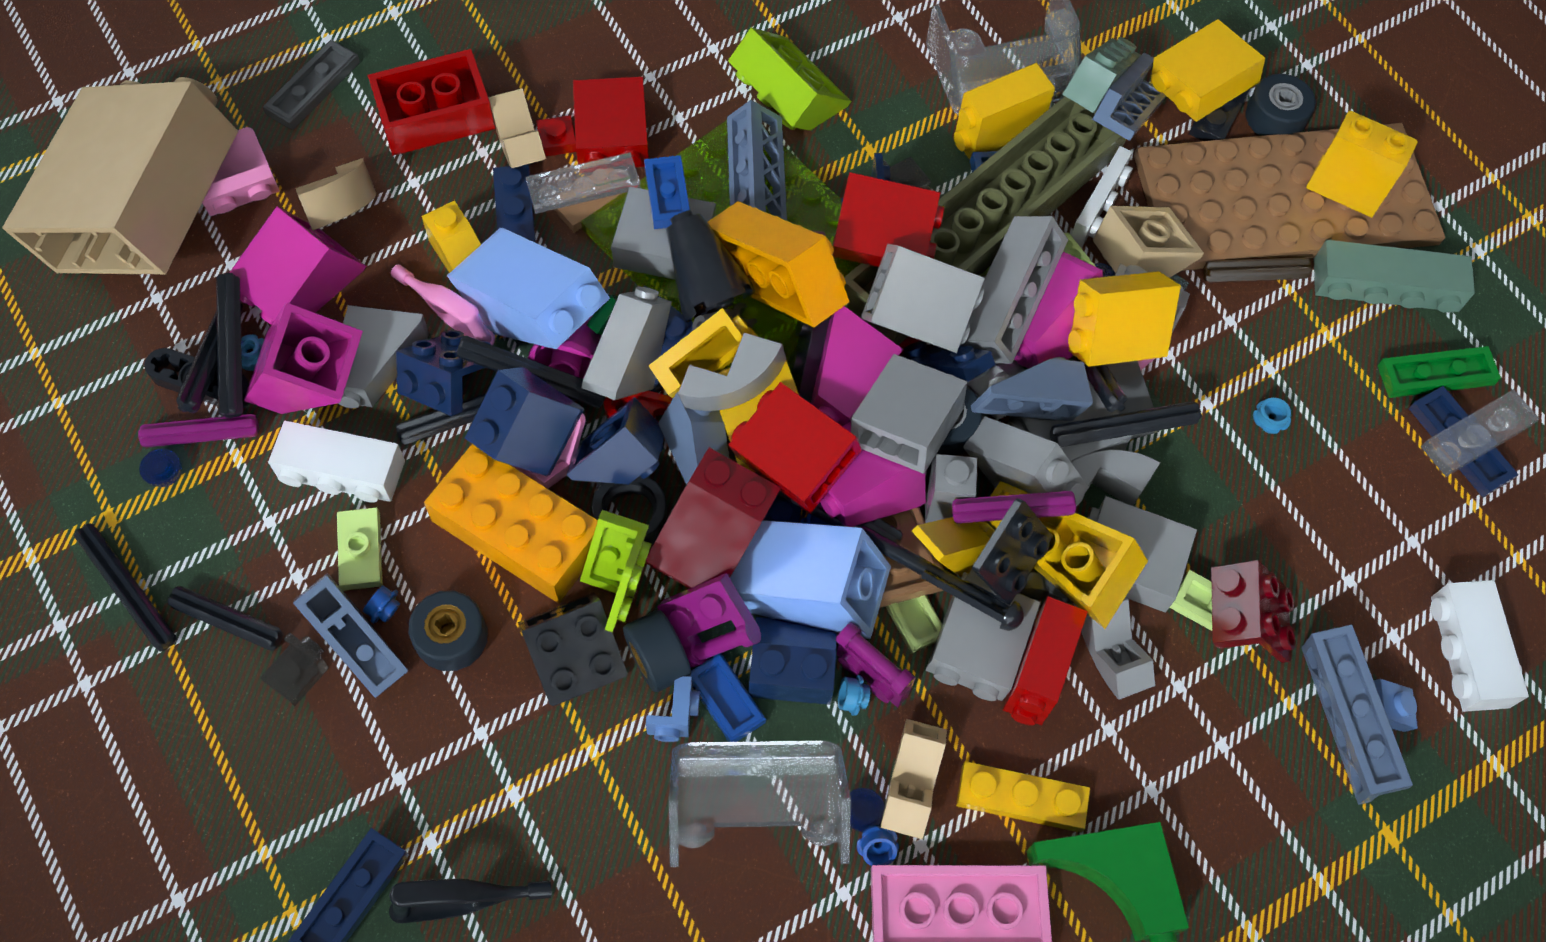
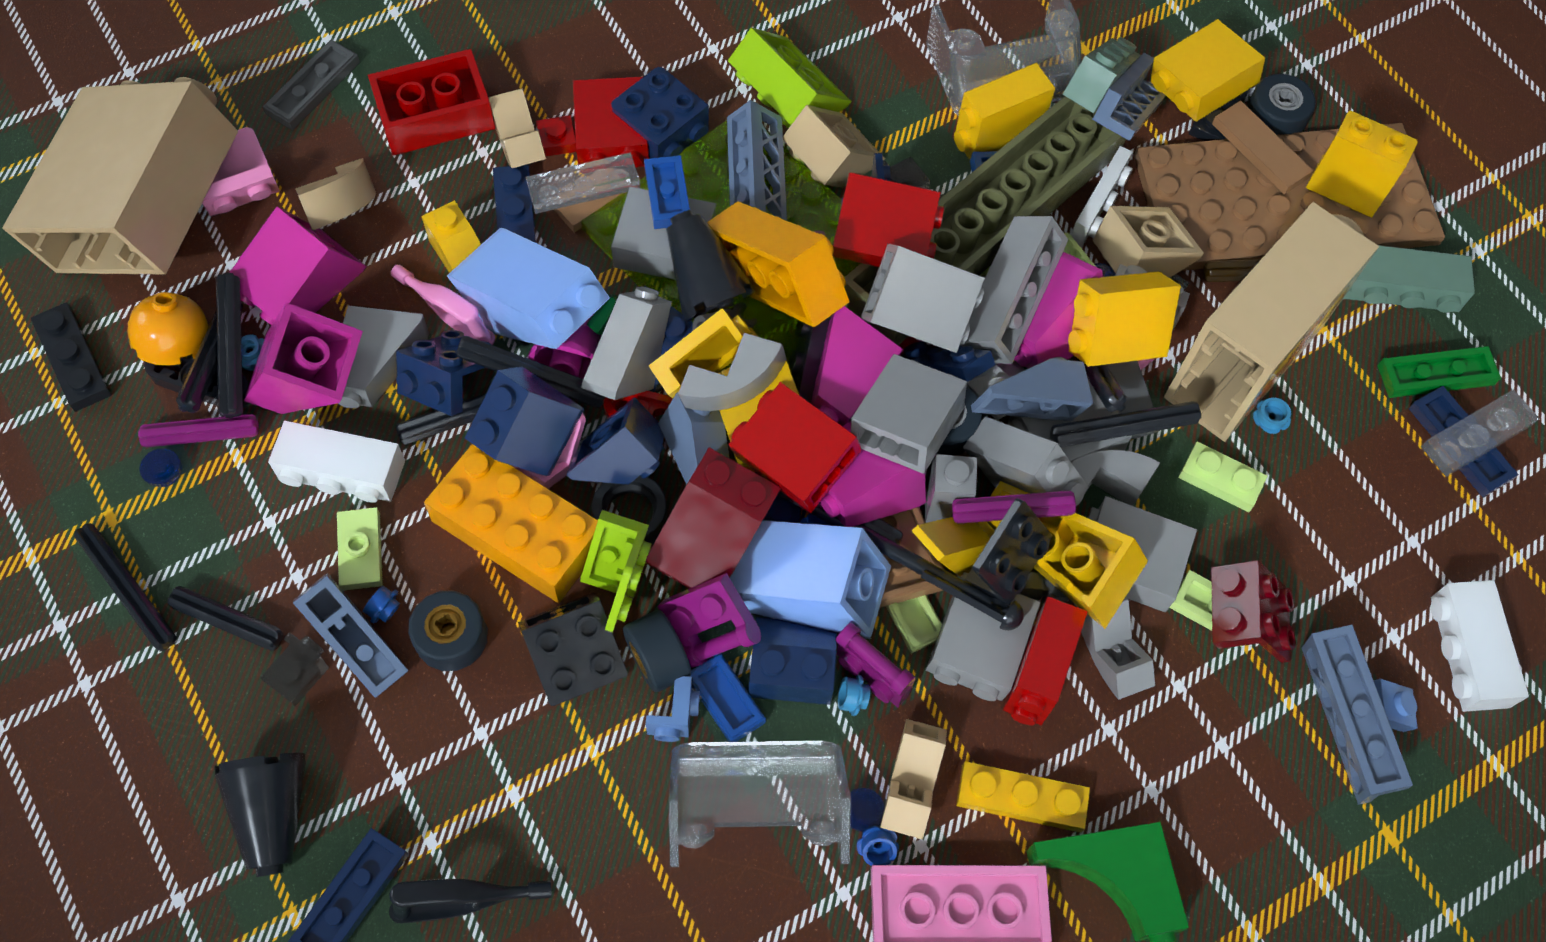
none -> black plate [31,302,112,412]
none -> light orange cylinder [128,292,209,365]
none -> black cone [214,752,306,877]
none -> dark blue bracket [611,67,709,159]
none -> tan slope [783,105,885,188]
none -> tan brick [1164,202,1379,442]
none -> yellowish green plate [1178,442,1268,512]
none -> medium nougat tile [1212,101,1313,195]

